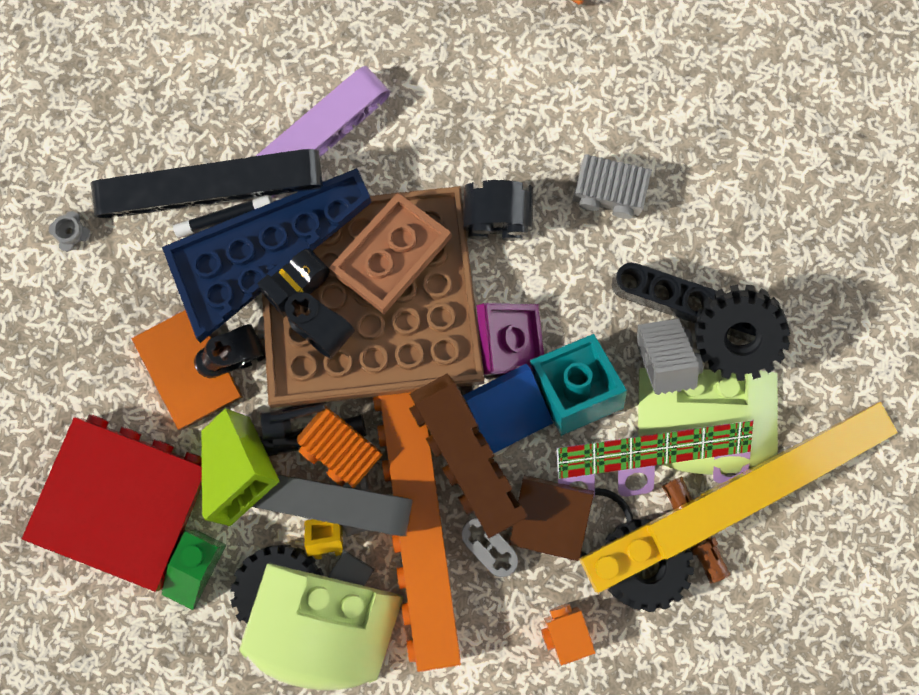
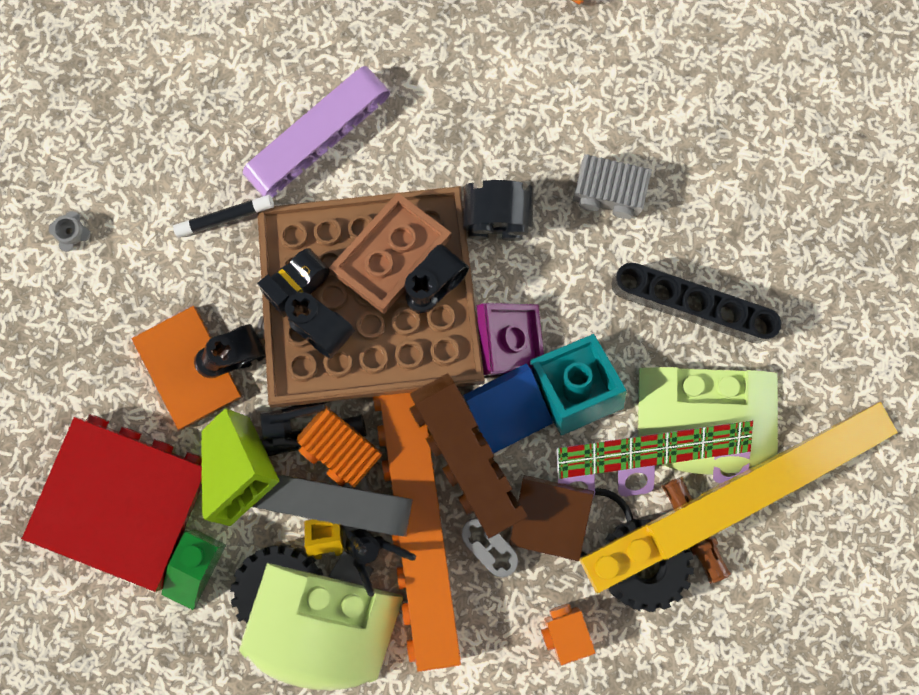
black beam [90,149,323,218] -> none
dark blue wing [162,168,372,343] -> none
light grey brick [637,318,703,395] -> none
black tyre [695,284,791,381] -> none
none -> black plant [346,529,416,597]
none -> black piece [405,244,469,313]

